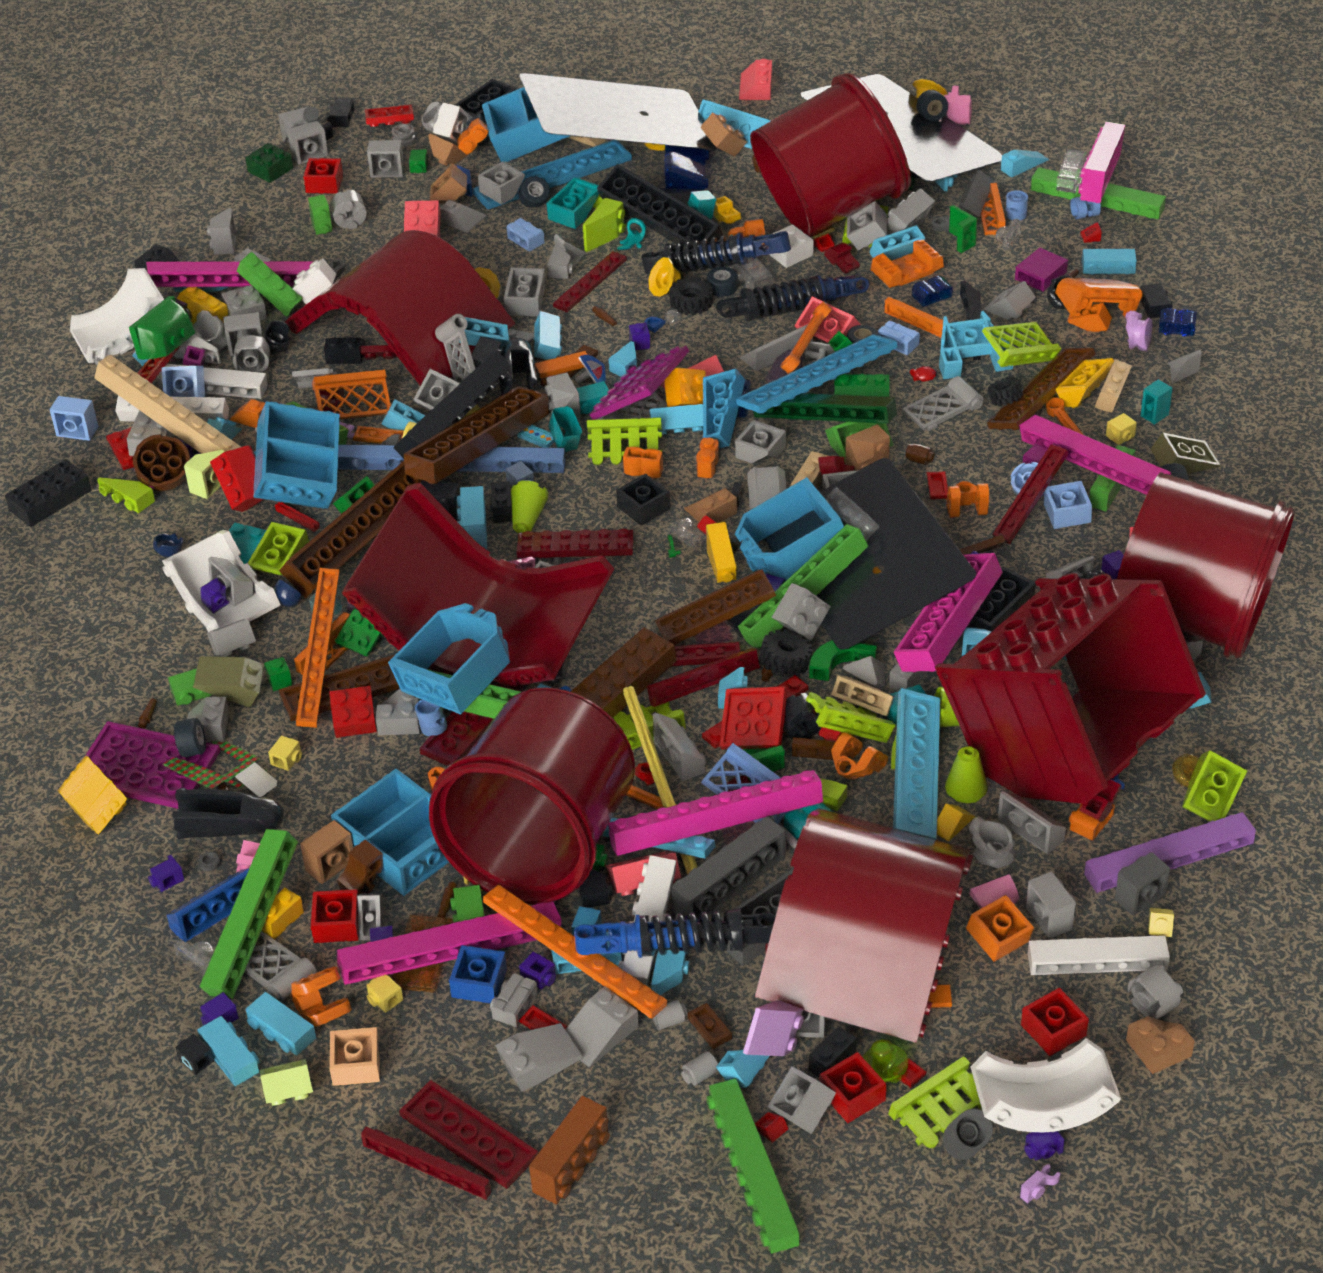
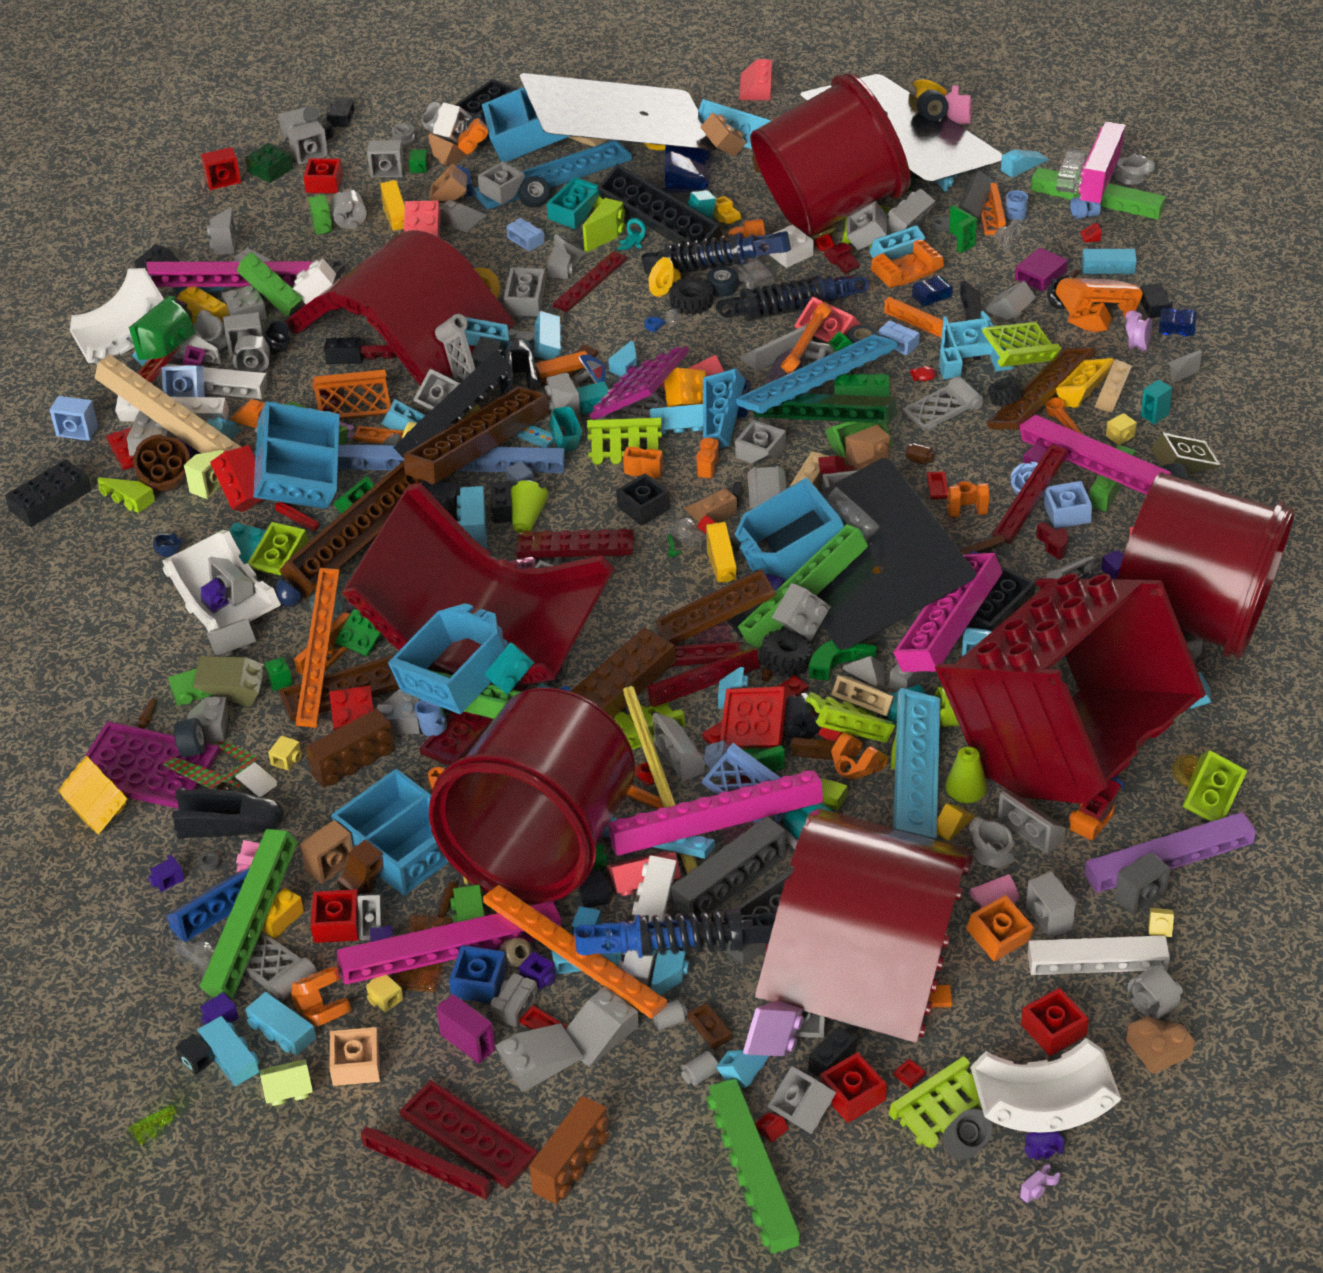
light grey piece [292,368,337,389] -> none
red plate [365,104,414,127] -> none
reddish brown animal [592,306,617,326] -> none
dark purple brick [629,323,650,351] -> none
clear neon green plate [863,1039,908,1083] -> none
none -> clear neon green plate [127,1104,176,1146]
none -> red brick [200,147,241,190]
none -> reddish brown brick [306,709,394,788]
none -> yellow slope [380,180,405,231]
none -> magenta brick [436,994,496,1064]
none -> teal brick [484,642,534,694]
none -> dark tan head [499,938,532,968]
none -> sand blue brick [704,740,734,771]
none -> dark red brick [1036,522,1068,560]
none -> light grey piece [1114,153,1155,185]

